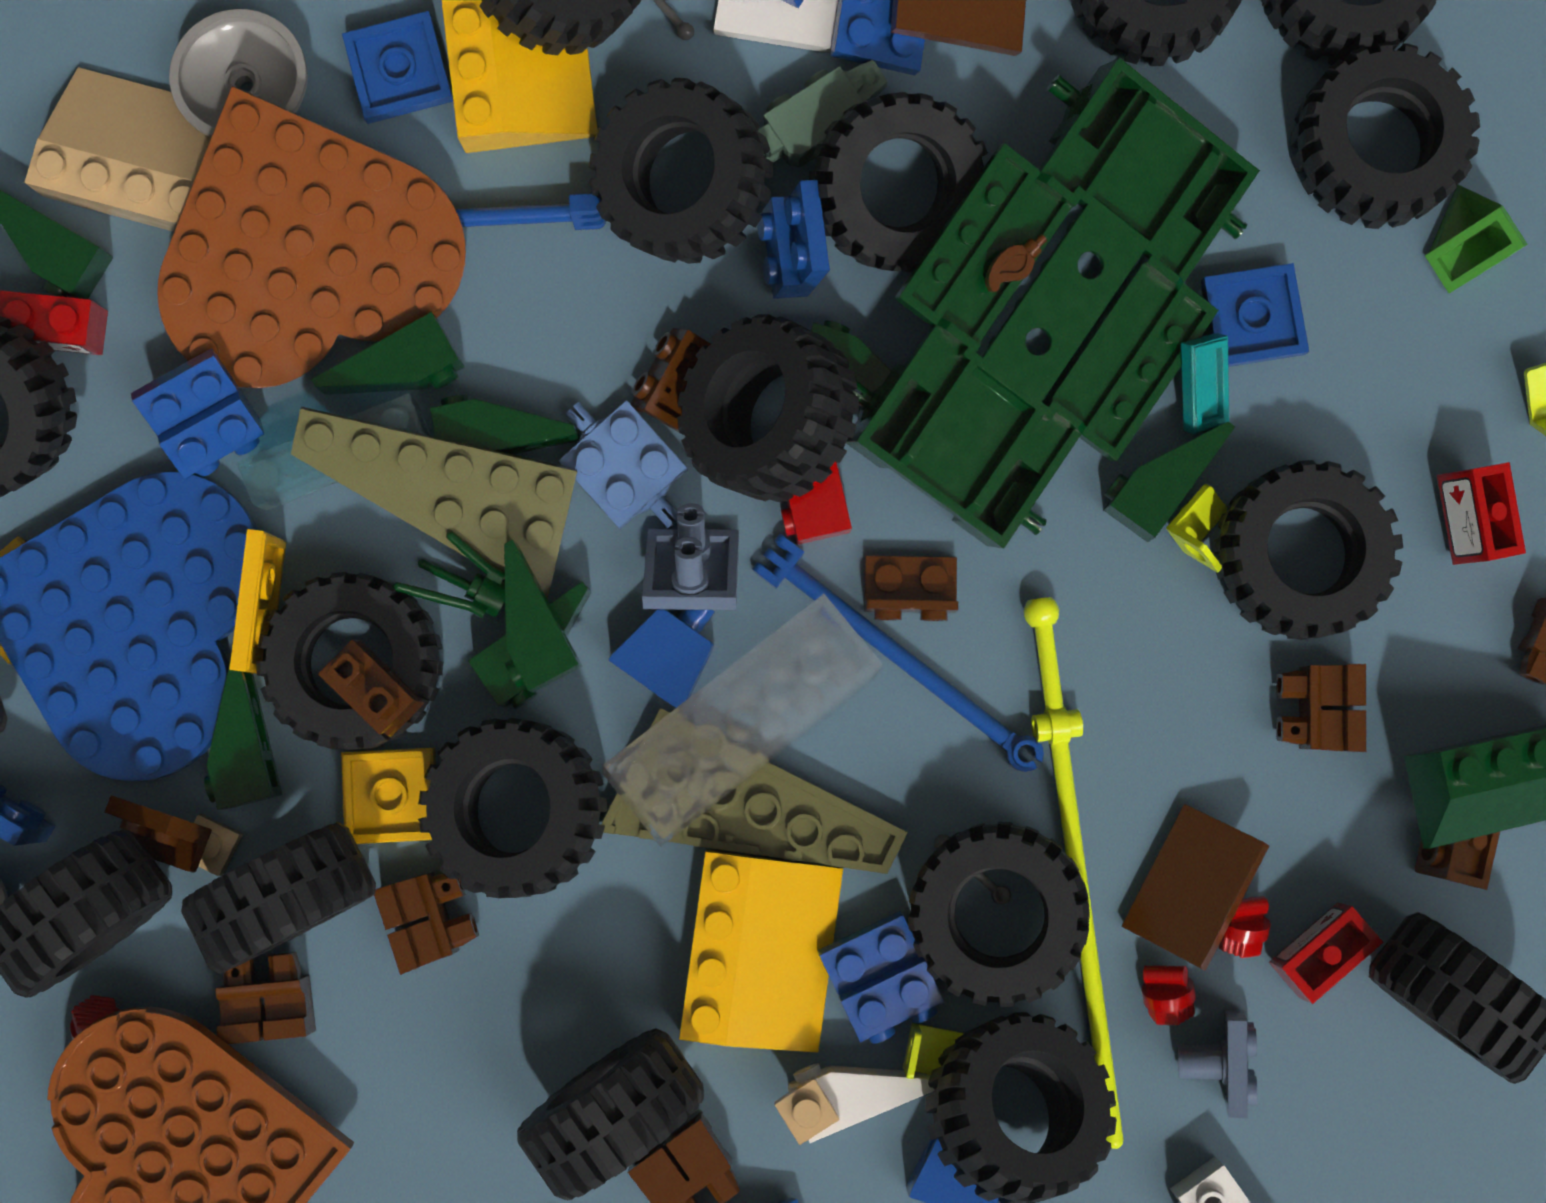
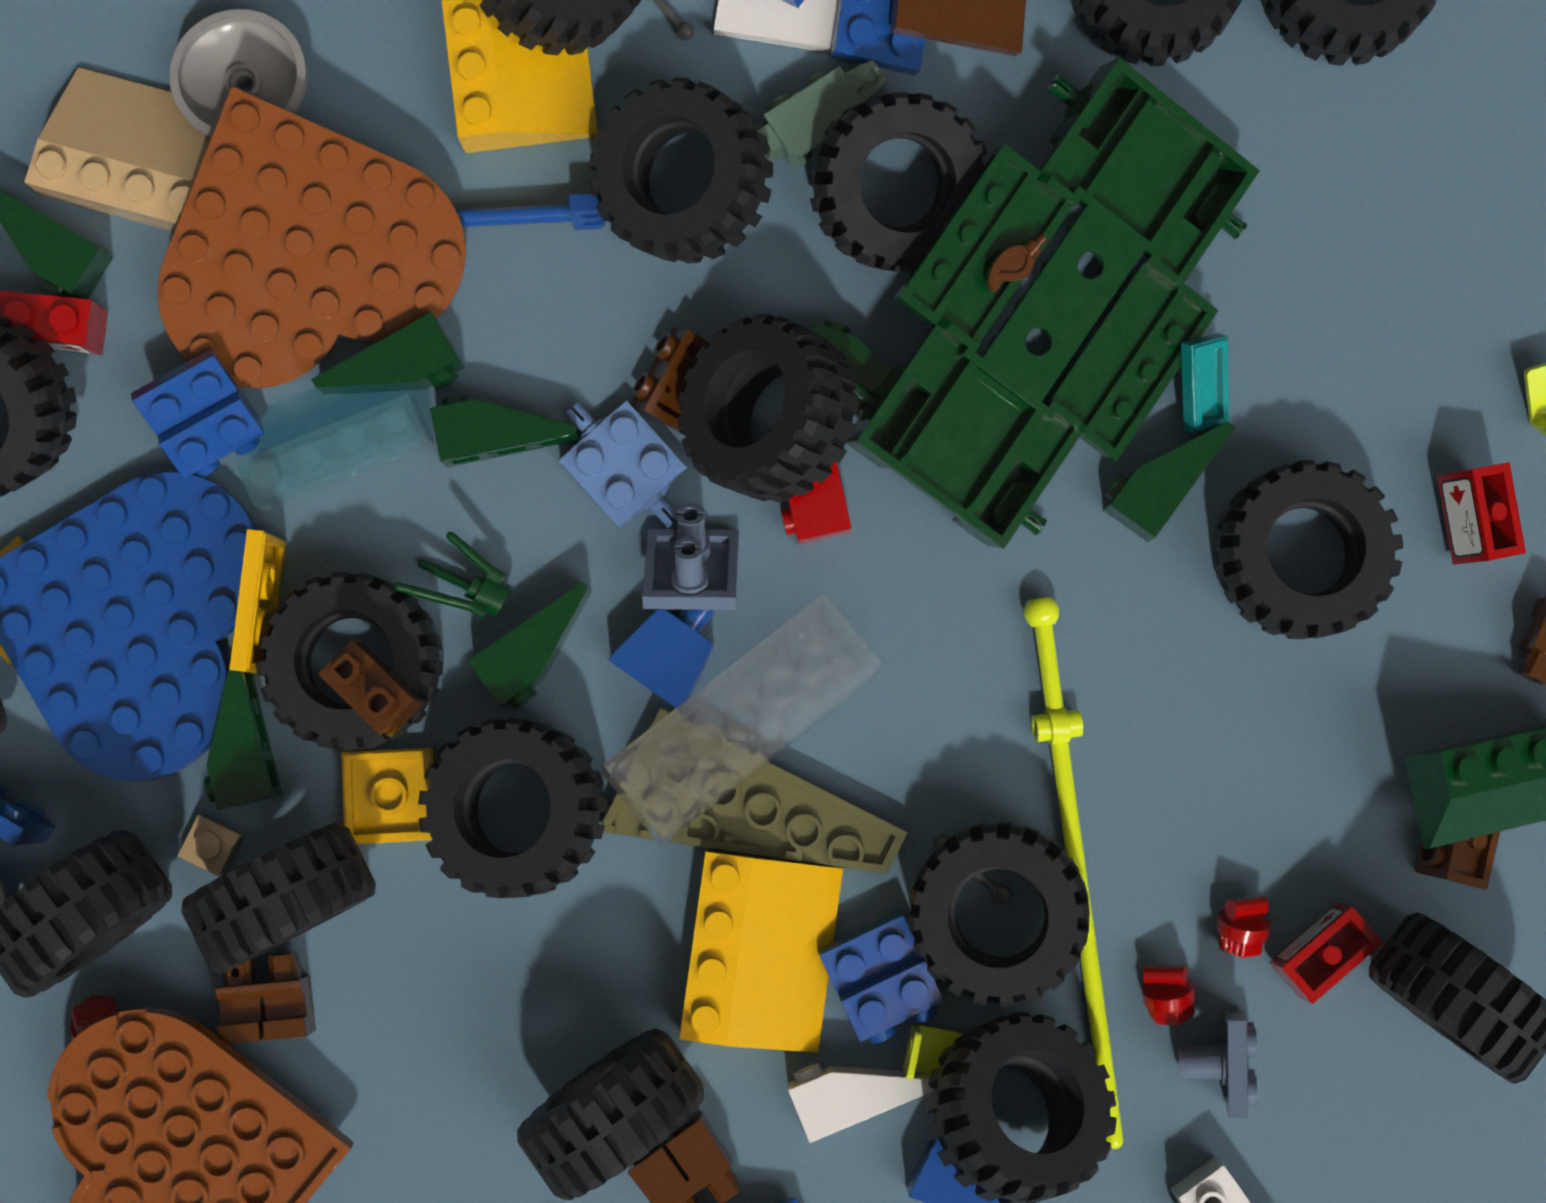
reddish brown bracket [104,795,212,873] -> none
olive wing [291,407,577,600] -> none
blue plate [342,11,453,124] -> none
reddish brown hips [374,872,479,975] -> none
dark green slope [504,539,582,693] -> none
blue hinge [752,533,1044,772] -> none
blue plate [757,180,830,299] -> none
tan plate [774,1076,840,1145] -> none
reddish brown bracket [864,556,959,621] -> none
reddish brown tile [1121,804,1269,971] -> none
neon yellow bracket [1166,484,1227,573] -> none
blue plate [1201,263,1309,367] -> none
reddish brown hips [1276,664,1366,752] -> none
black tyre [1291,42,1480,229] -> none
bright green slope [1425,184,1528,293] -> none

